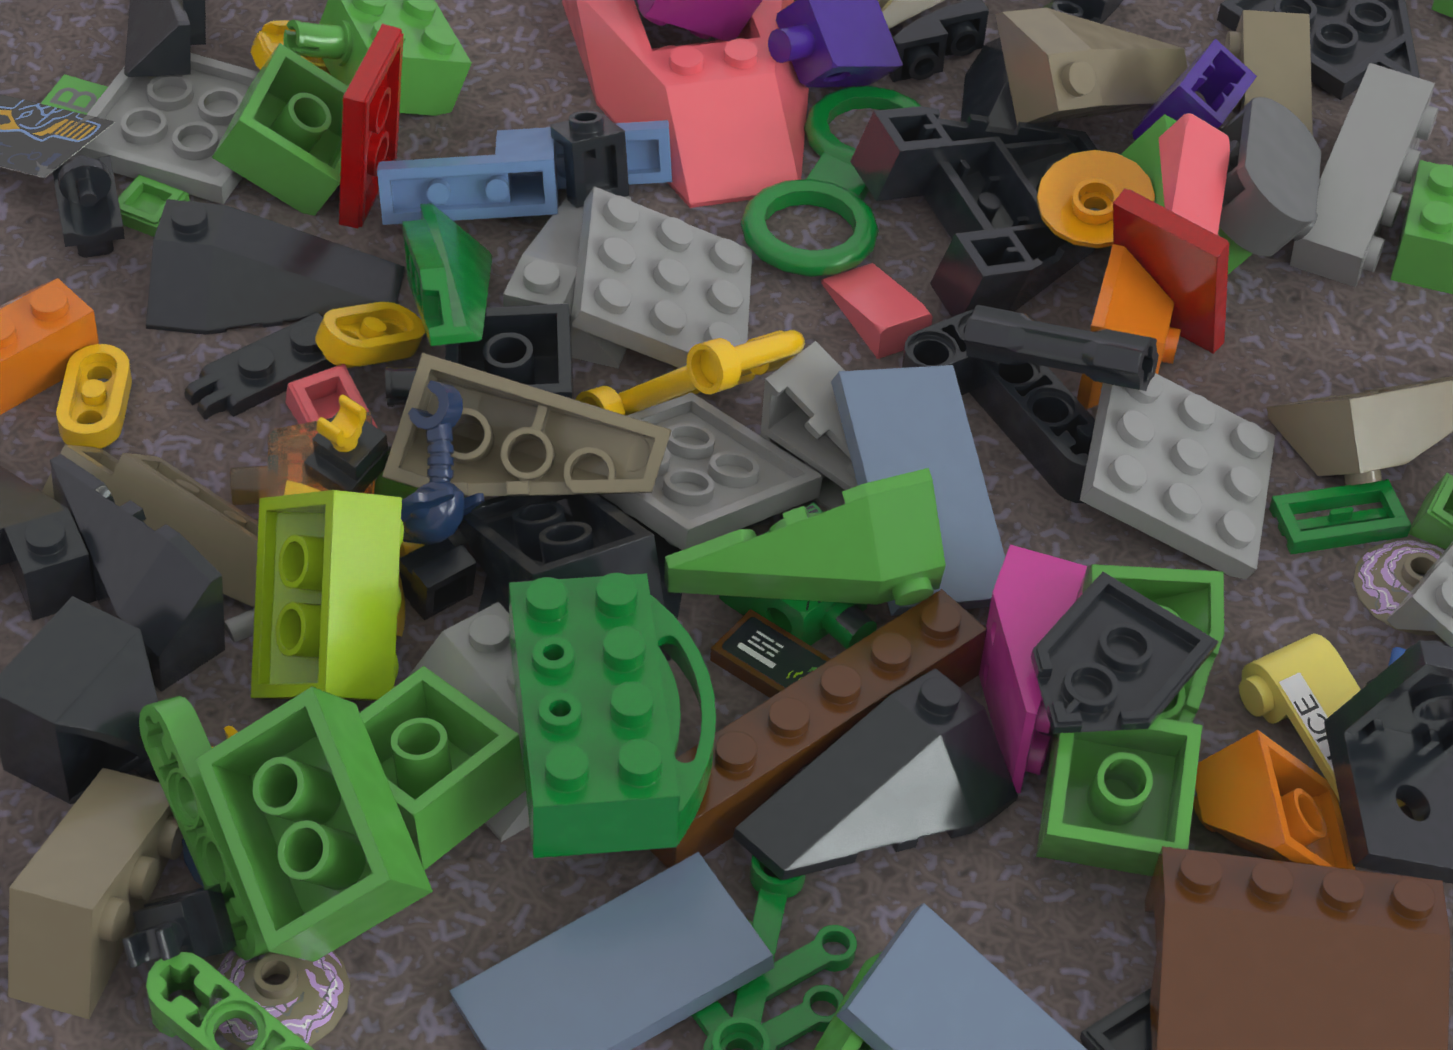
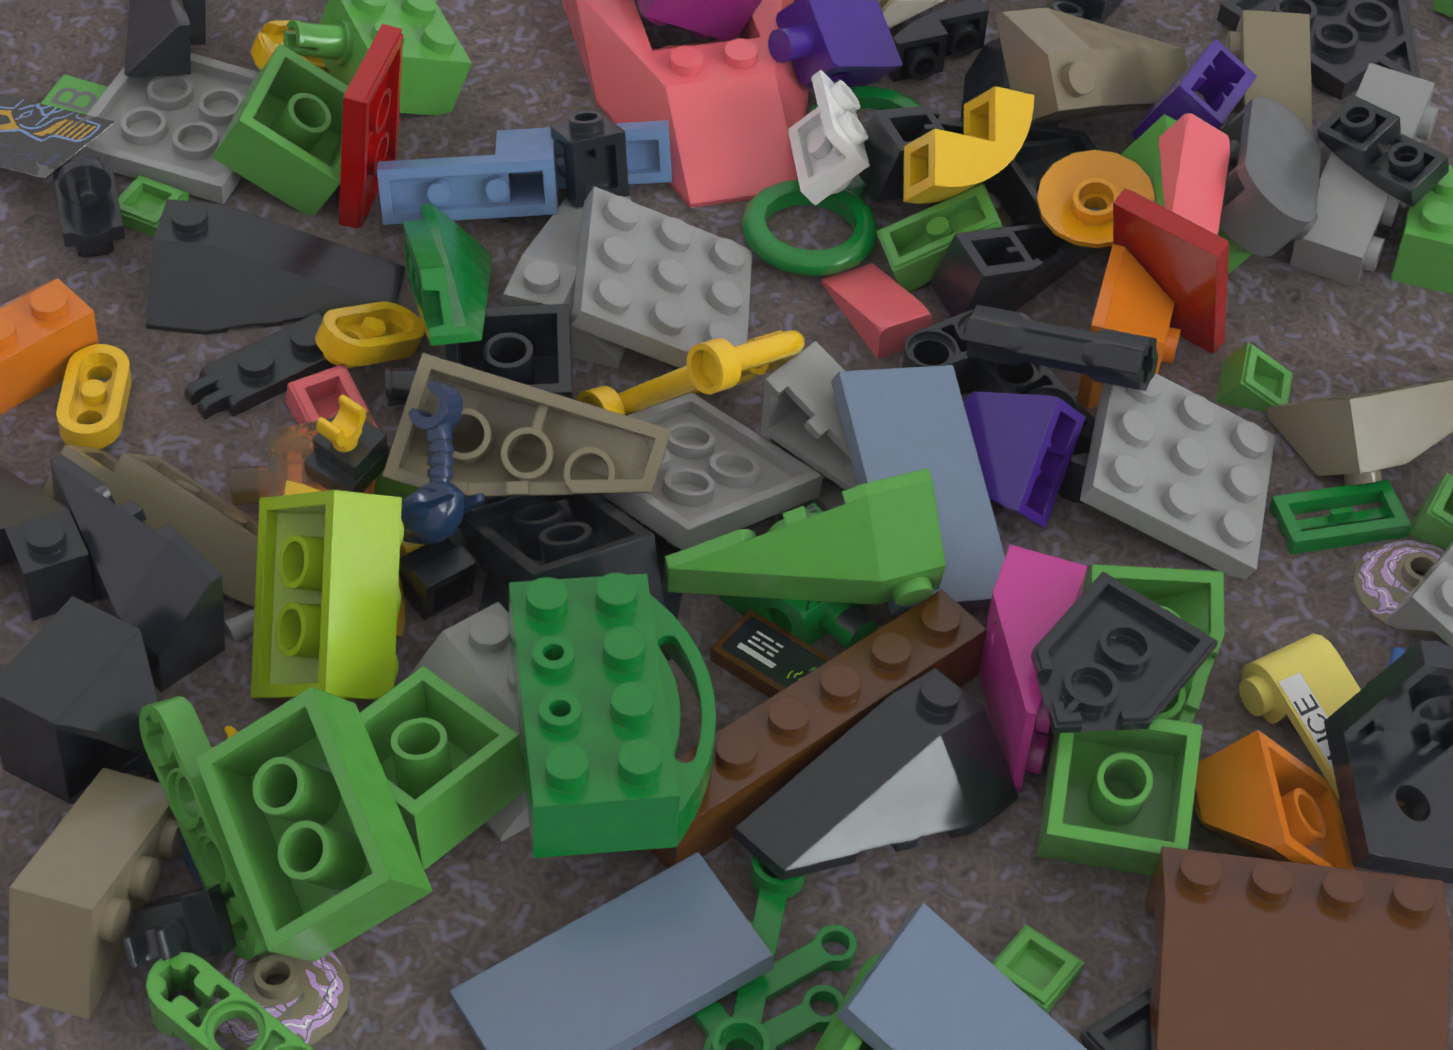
none -> white bracket [788,70,870,206]
none -> bright green slope [876,184,1003,292]
none -> yellow brick [903,86,1034,204]
none -> dark purple torso [964,392,1085,528]
none -> bright green tile [992,924,1085,1014]
none -> bright green slope [1216,342,1293,412]
none -> black slope [1317,95,1449,207]

